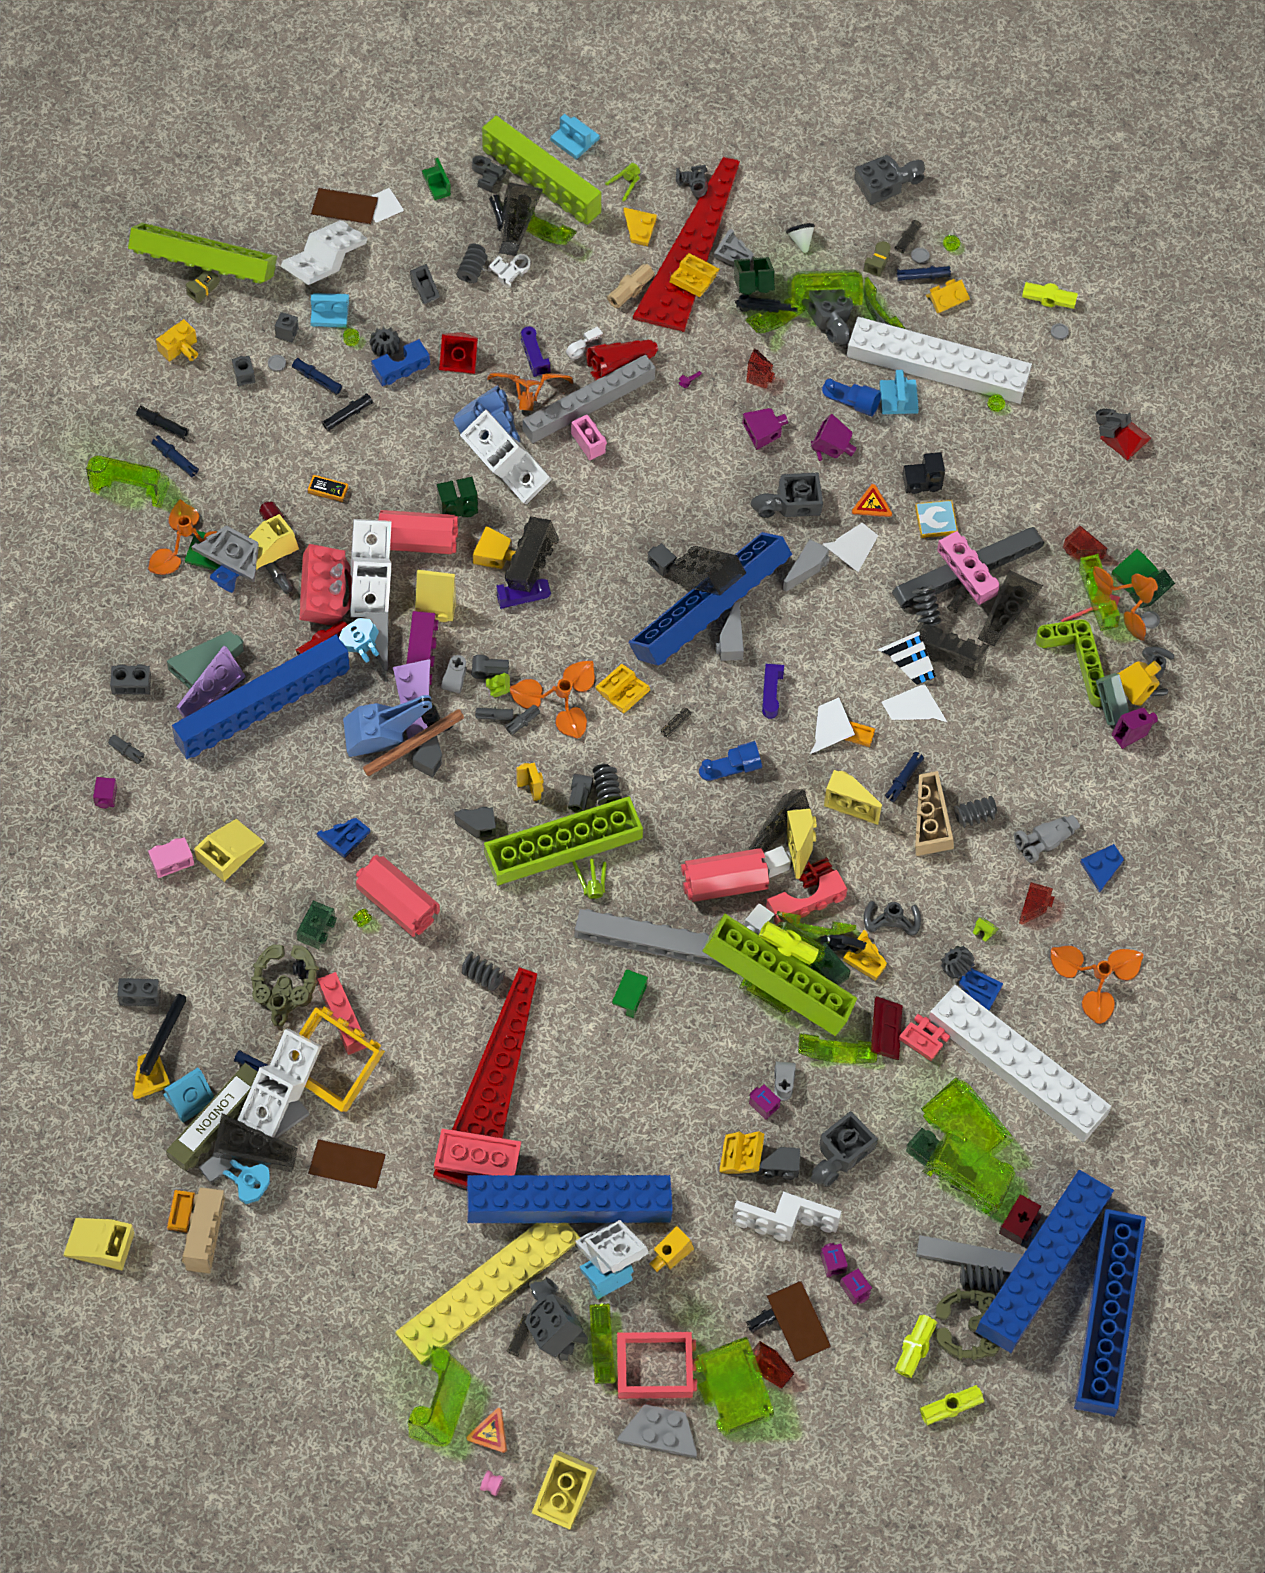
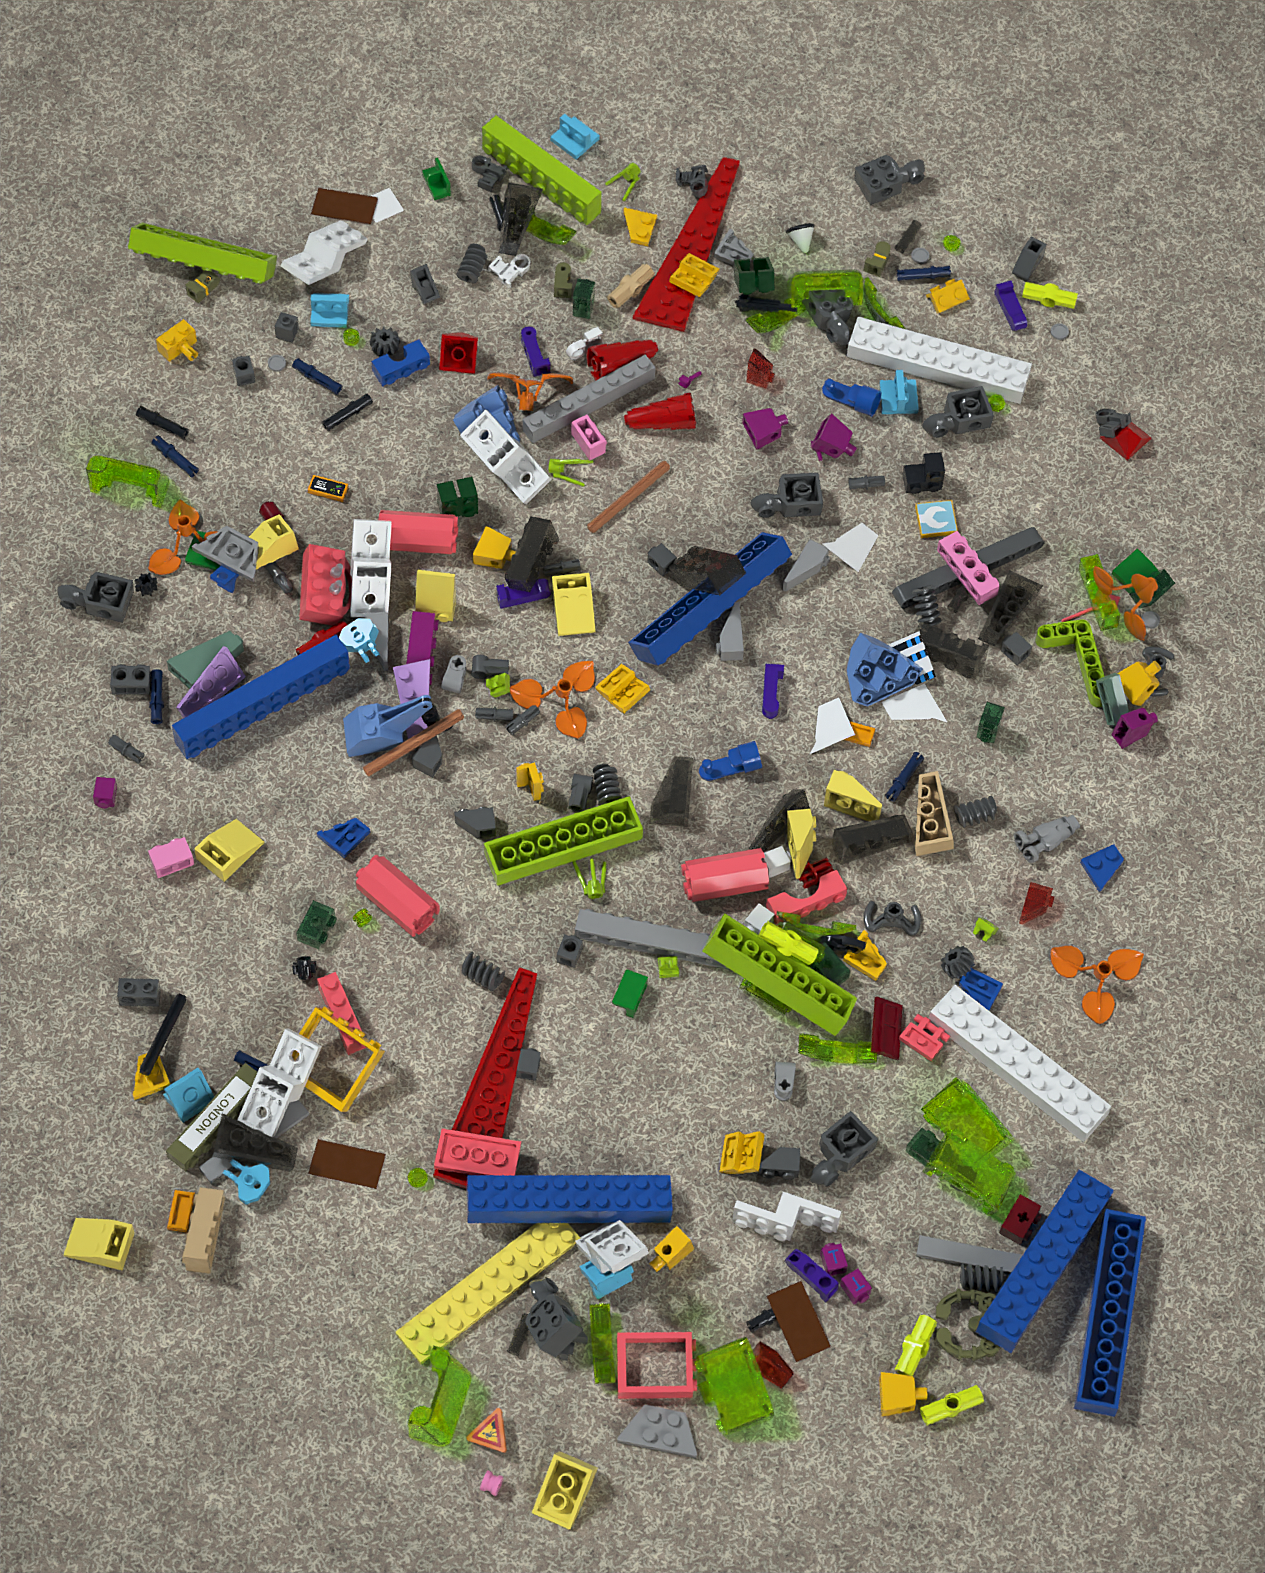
olive piece [251,944,319,1026] -> none
clear smoke axle [661,708,691,738] -> none
magenta brick [749,1084,781,1120] -> none
piece [852,484,892,517] -> none
clear red slope [1063,526,1107,559] -> none
none -> dark grey brick [57,572,134,623]
none -> black gear [135,573,158,596]
none -> dark blue pin [149,669,164,724]
none -> clear neon green plate [408,1168,428,1188]
none -> dark grey brick [517,1048,541,1081]
none -> dark grey axle [543,559,581,576]
none -> lime plant [548,458,593,487]
none -> light yellow slope [552,573,595,636]
none -> olive leg [554,262,572,298]
none -> dark grey brick [557,934,583,968]
none -> clear green brick [573,278,595,319]
none -> nougat axle [587,461,670,533]
none -> red cone [624,392,696,430]
none -> clear smoke wedge [649,756,693,827]
none -> lime tile [657,956,679,978]
none -> dark purple leg [785,1249,839,1303]
none -> clear smoke wedge [832,814,913,865]
none -> medium blue brick [847,633,923,707]
none -> dark grey axle [848,475,885,490]
none -> yellow torso [879,1372,927,1416]
none -> dark grey brick [922,386,994,438]
none -> clear green brick [976,702,1005,743]
none -> dark purple leg [994,281,1027,331]
none -> dark grey brick [1001,632,1032,665]
none -> dark grey slope [1012,236,1047,281]

